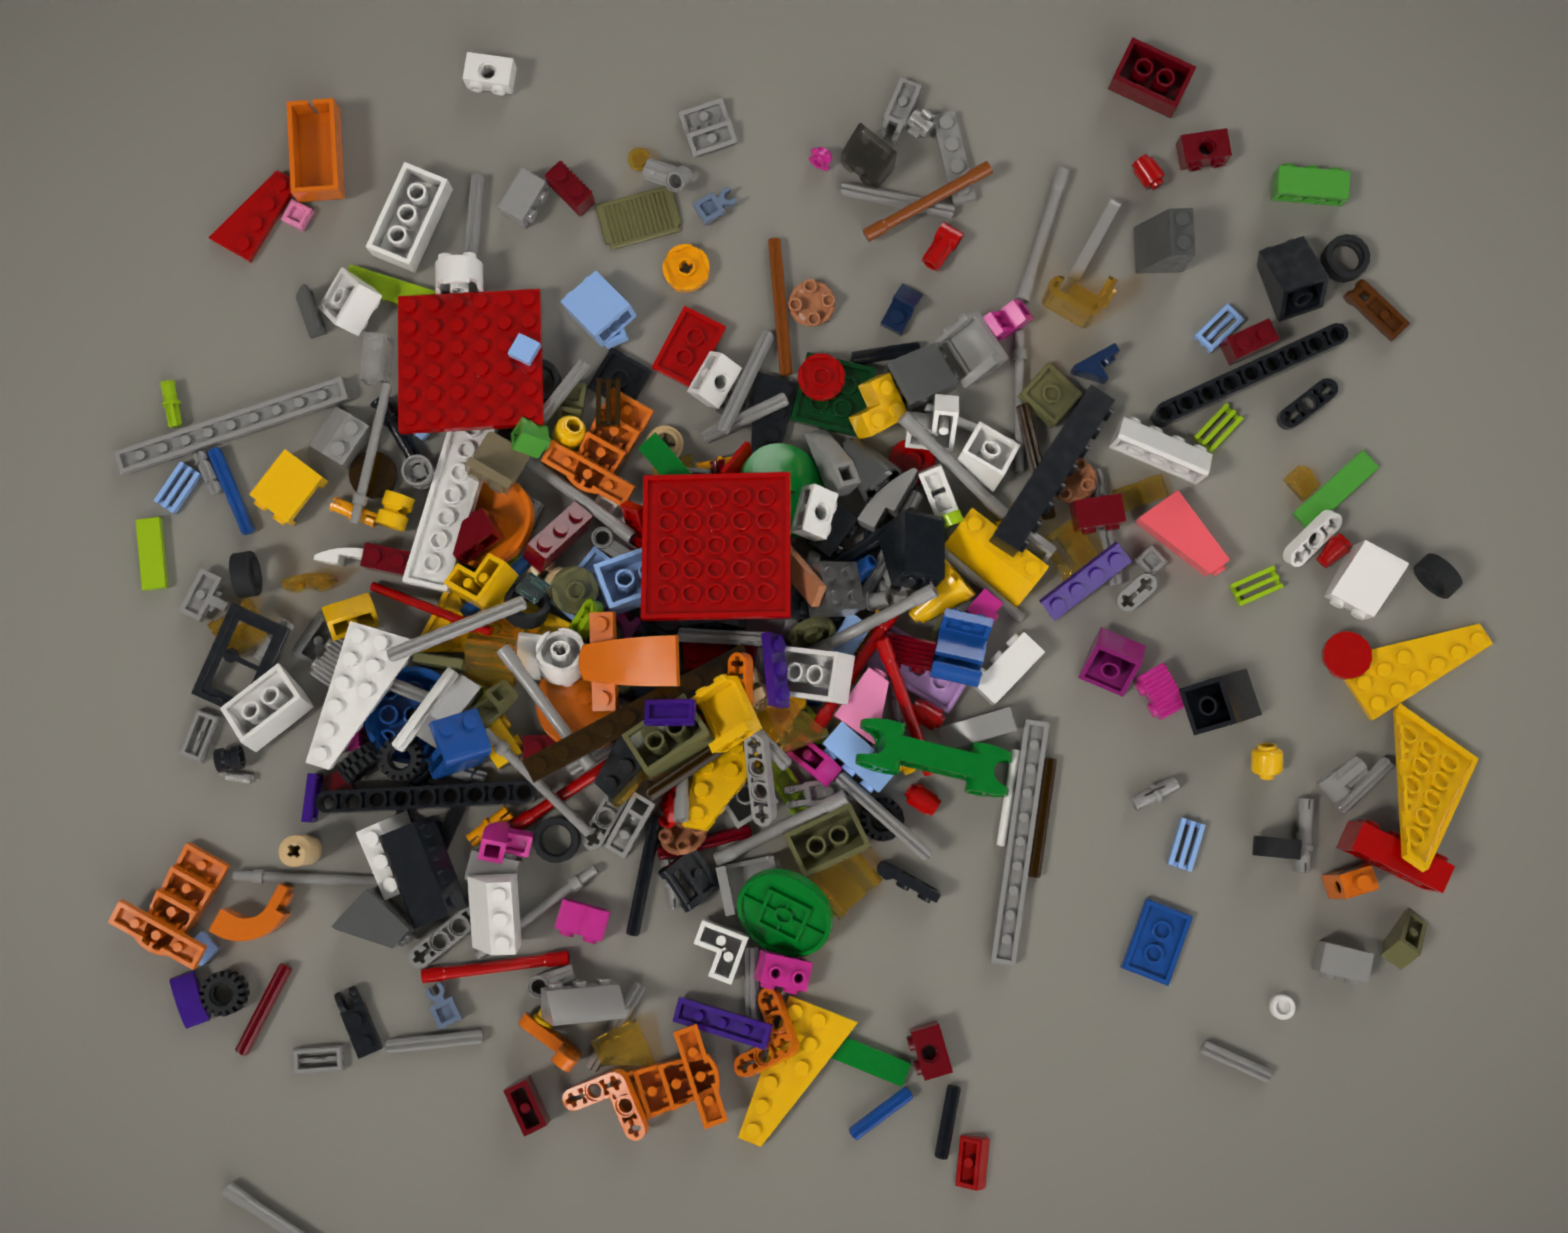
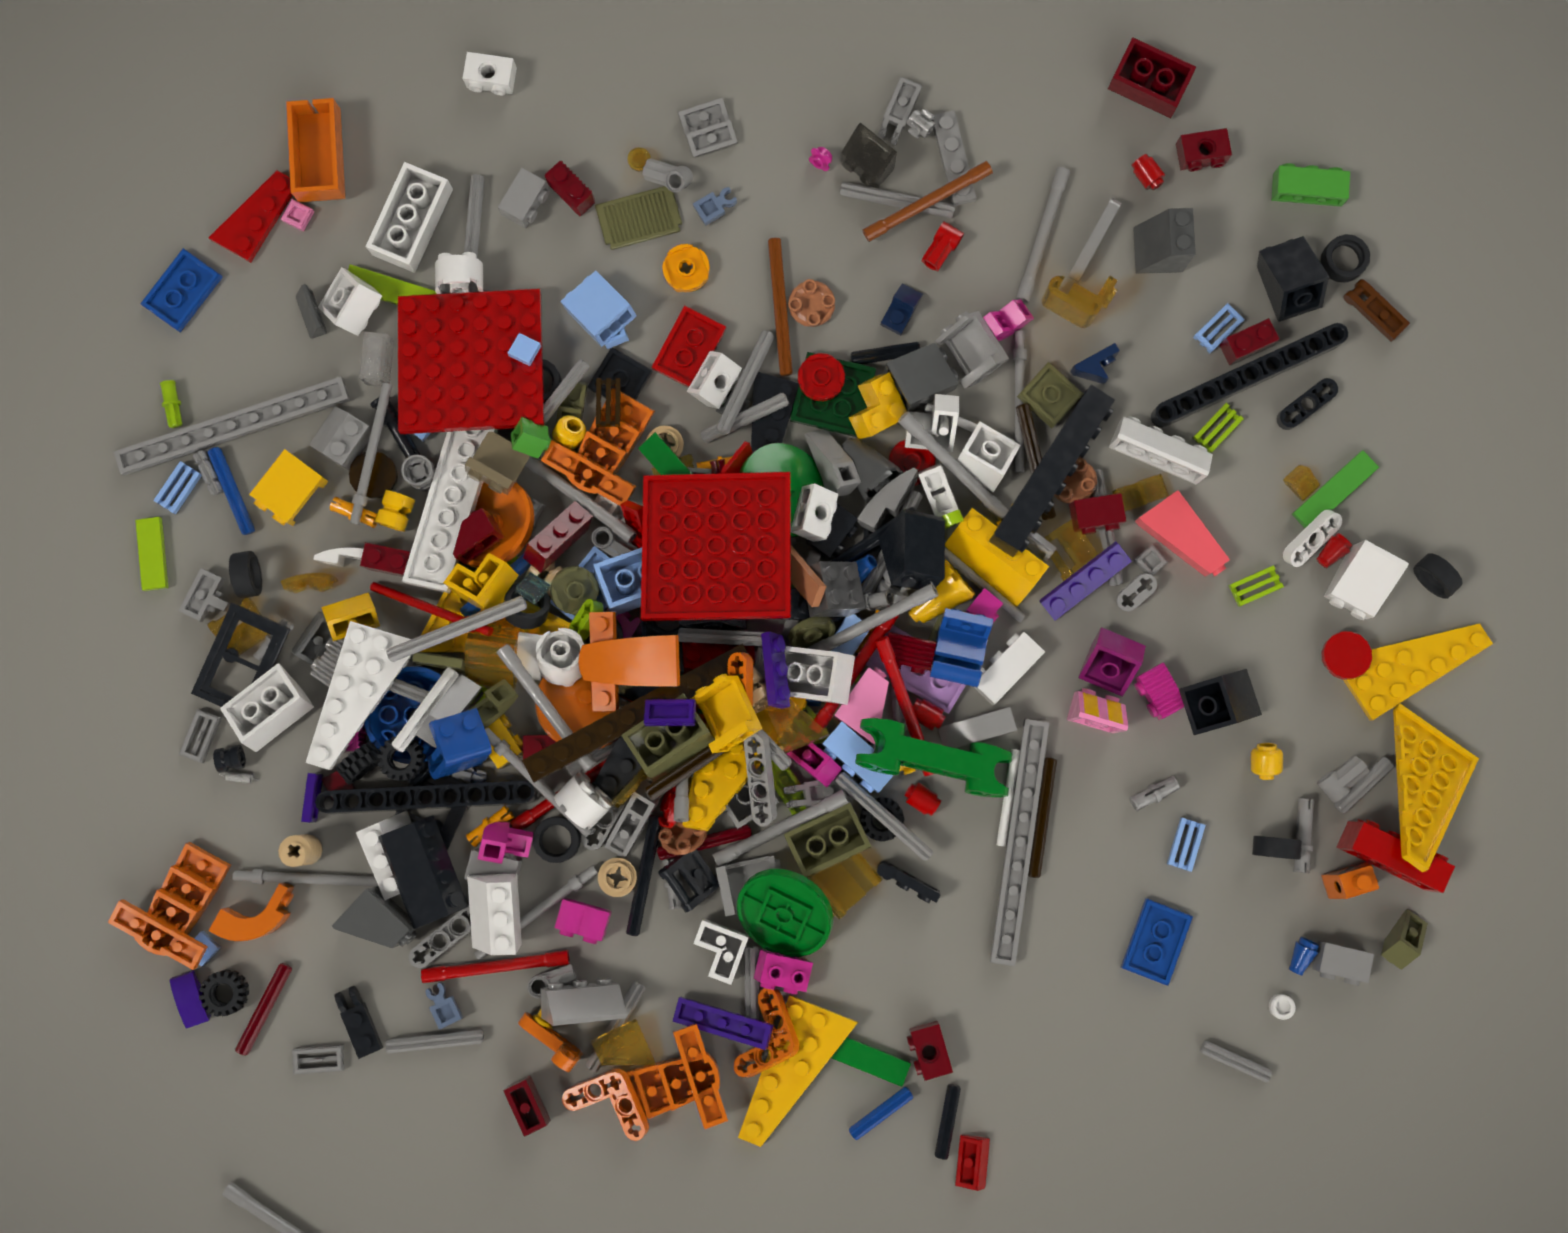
none -> blue tile [140,248,223,332]
none -> white brick [554,771,612,830]
none -> tan gear [598,858,637,897]
none -> bright pink slope [1067,688,1128,734]
none -> blue cone [1289,937,1319,976]

